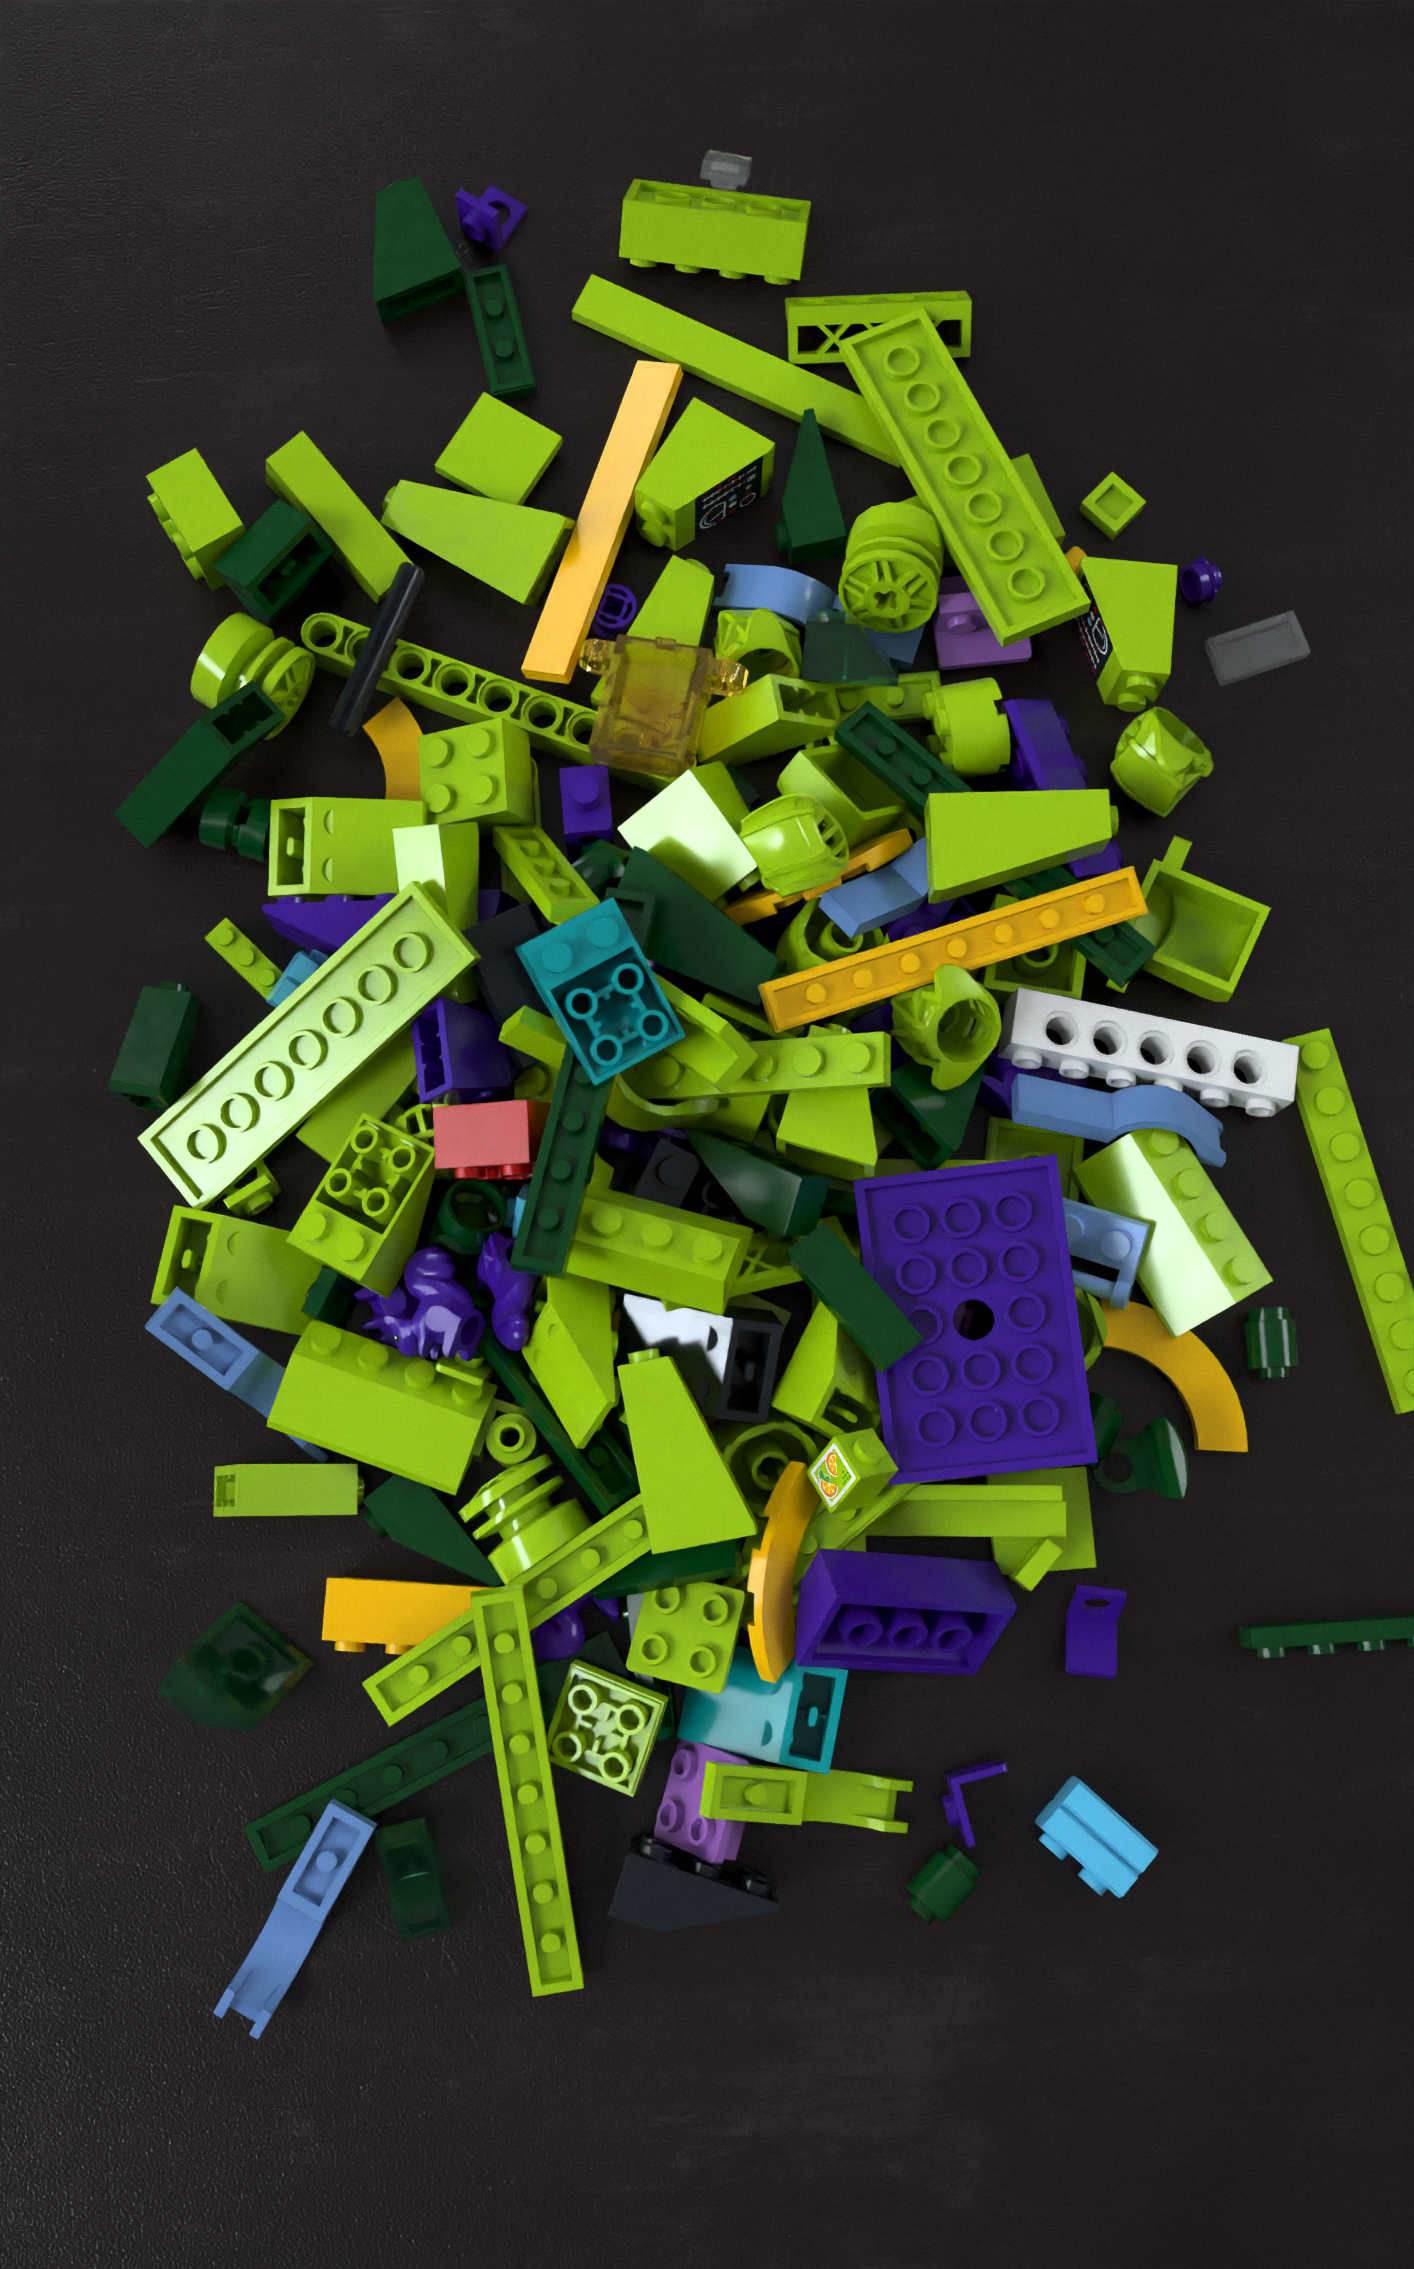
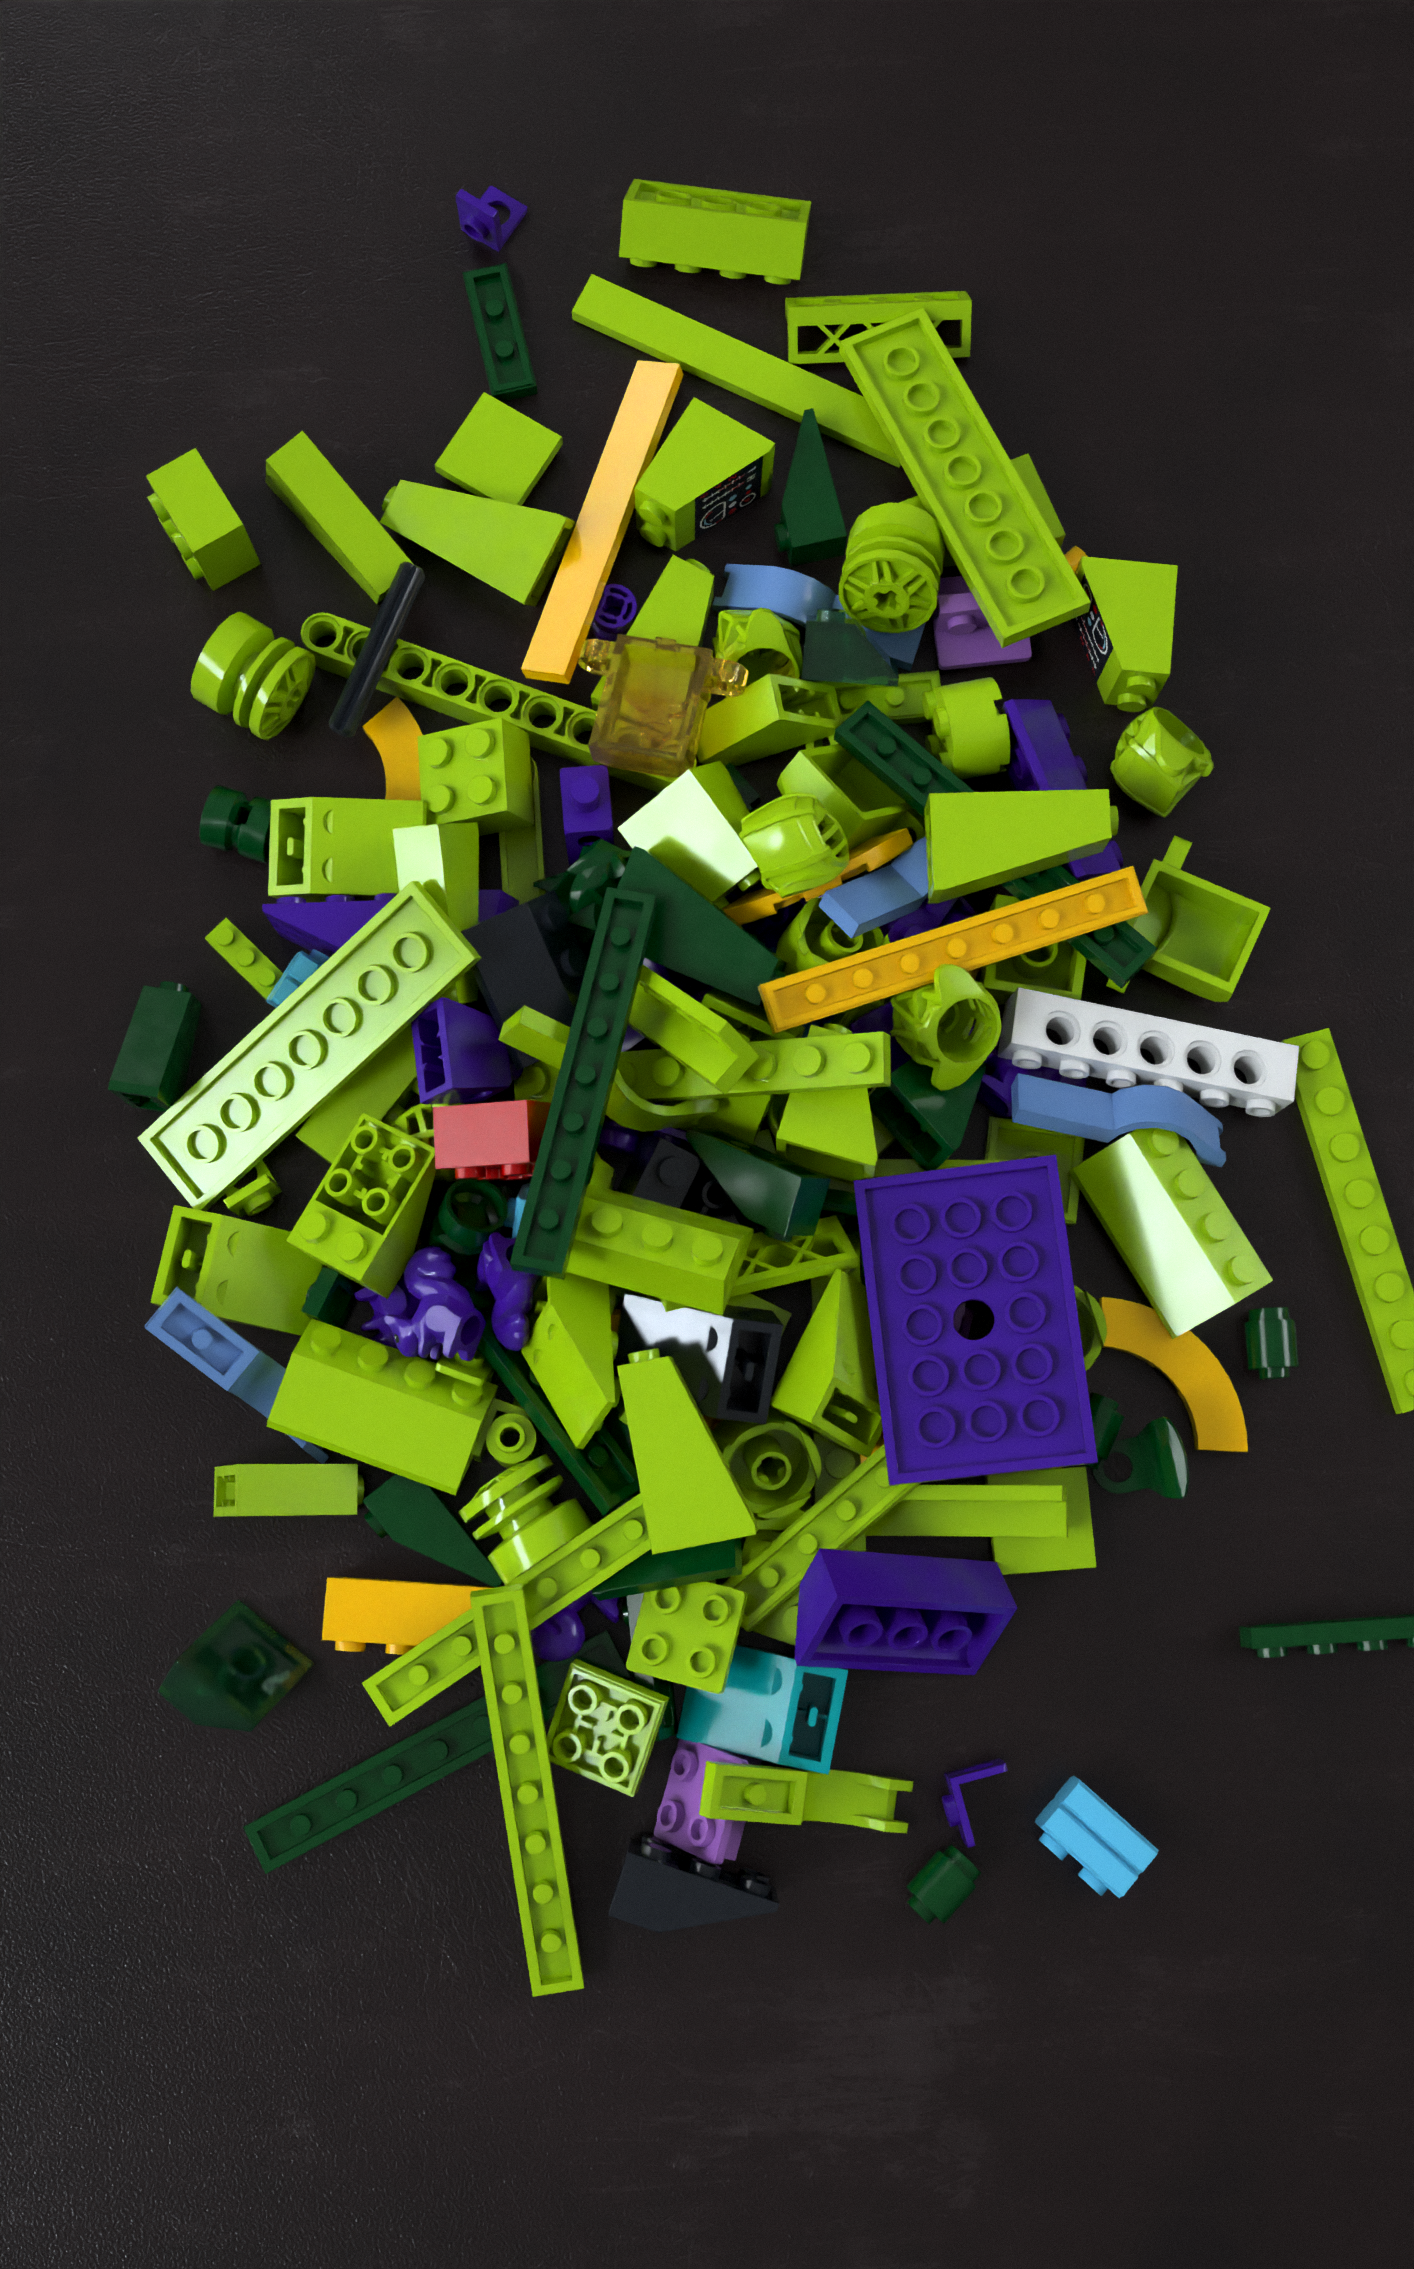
dark green slope [113,680,286,849] -> none
dark green slope [213,499,334,628] -> none
medium blue piece [213,1799,378,2039] -> none
dark green slope [373,175,466,325] -> none
clear green slope [374,1817,453,1943] -> none
lime plate [492,825,600,925] -> none
teal slope [515,897,686,1085] -> none
clear plate [700,150,752,190] -> none
yellow tile [747,1461,821,1683] -> none
dark green tile [784,1222,924,1374] -> none
lime brick [806,1428,899,1514] -> none
lime tile [1008,1538,1063,1591] -> none
light blue plate [1062,1197,1151,1310] -> none
dark purple bracket [1065,1585,1127,1679] -> none
lime tile [1079,471,1146,540] -> none
dark purple plate [1179,557,1222,603] -> none
clear tile [1204,610,1311,686] -> none

